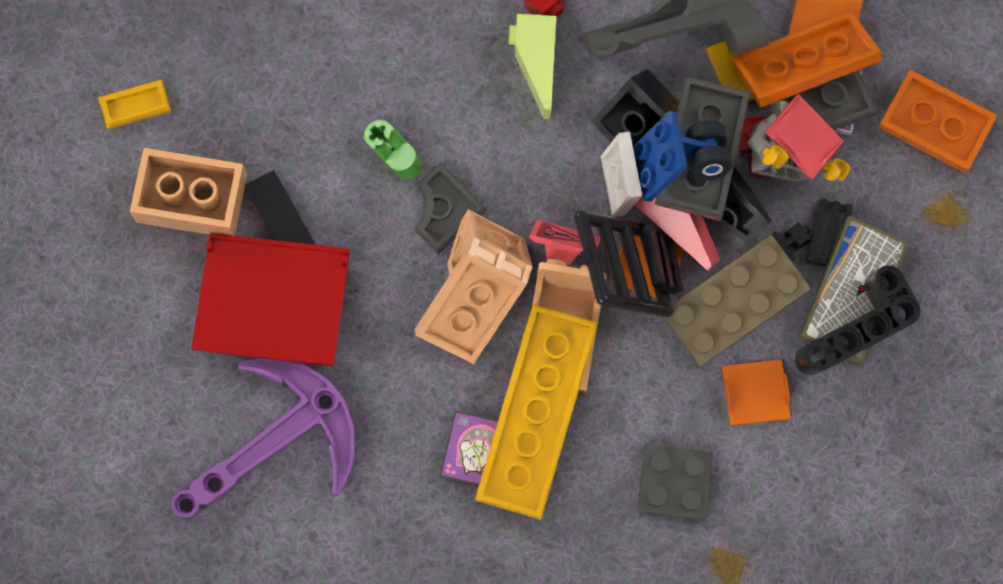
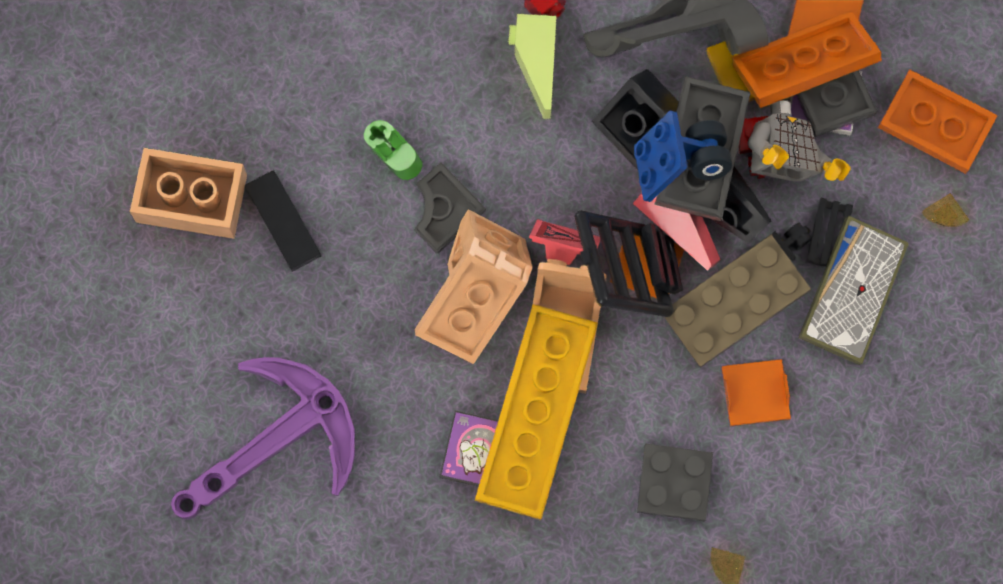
yellow tile [98,79,172,130] -> none
red container [191,233,350,367] -> none
white tile [601,132,642,217] -> none
coral piece [765,94,844,180] -> none
black beam [795,265,921,376] -> none

